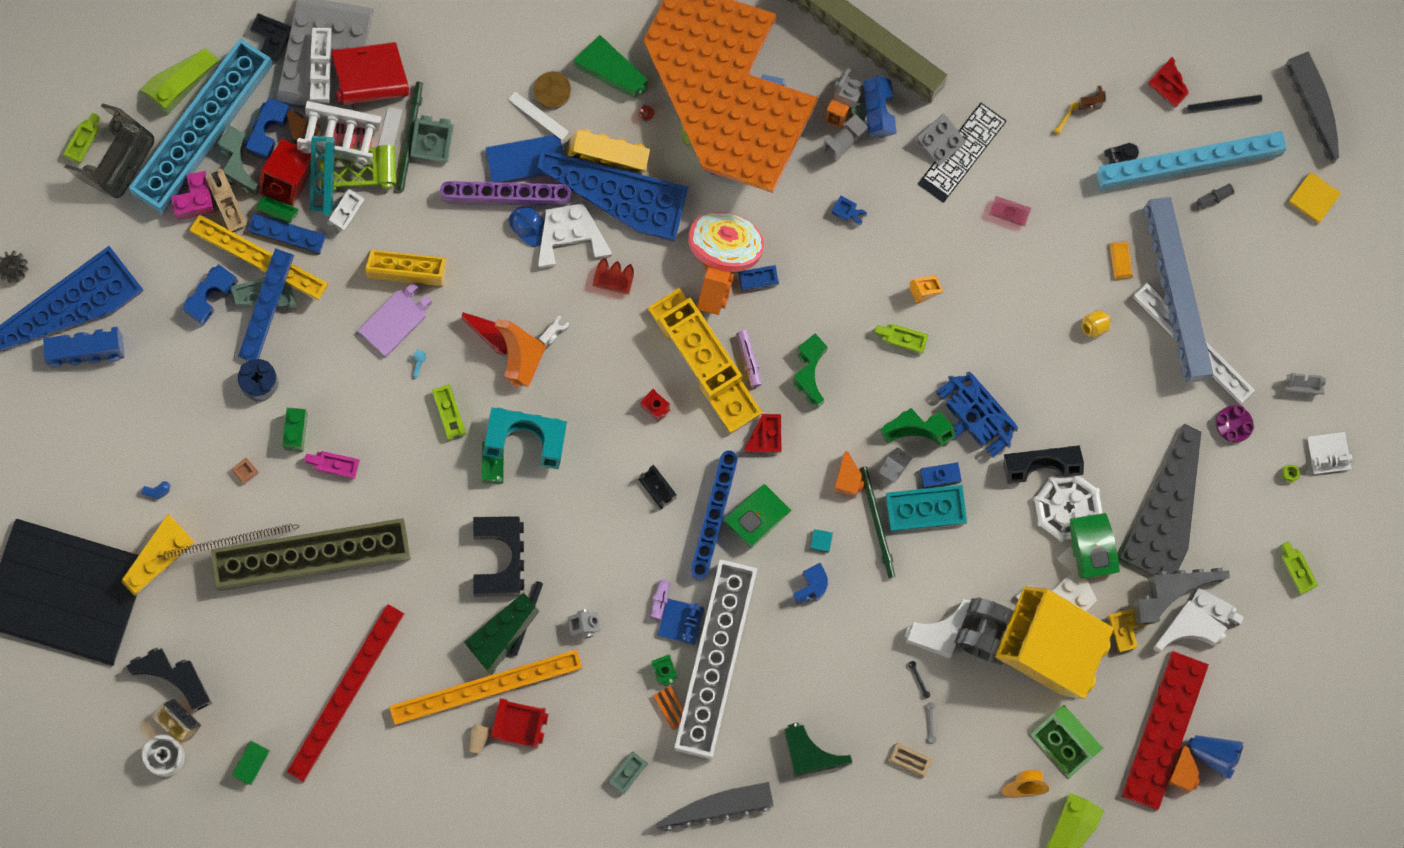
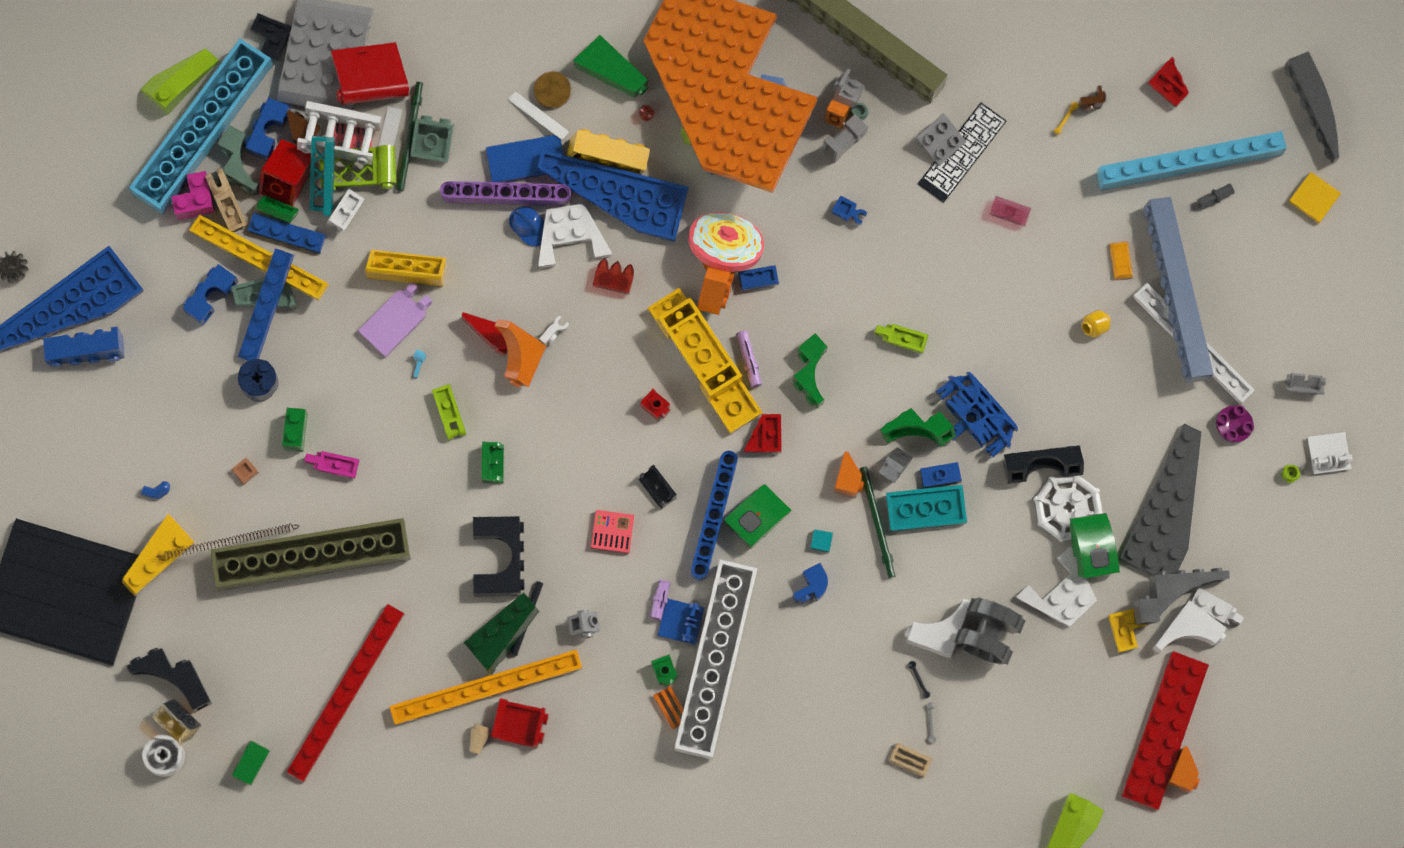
lime hinge [63,112,101,165] -> none
clear smoke windscreen [64,103,154,198] -> none
white slope [310,28,332,103] -> none
teal arch [483,407,567,470] -> none
sand green plate [609,751,648,794] -> none
dark grey slope [657,782,774,831] -> none
dark green arch [784,723,852,777] -> none
blue arch [863,76,897,138] -> none
light orange slope [909,275,944,303] -> none
yellow brick [995,586,1114,699] -> none
light orange piece [1002,770,1050,798] -> none
bright green slope [1030,705,1103,778] -> none
black plate [1104,143,1139,164] -> none
black bar [1187,95,1262,112] -> none
blue cone [1187,735,1244,779] -> none
lime hinge [1280,541,1318,595] -> none
none -> coral tile [591,510,634,554]

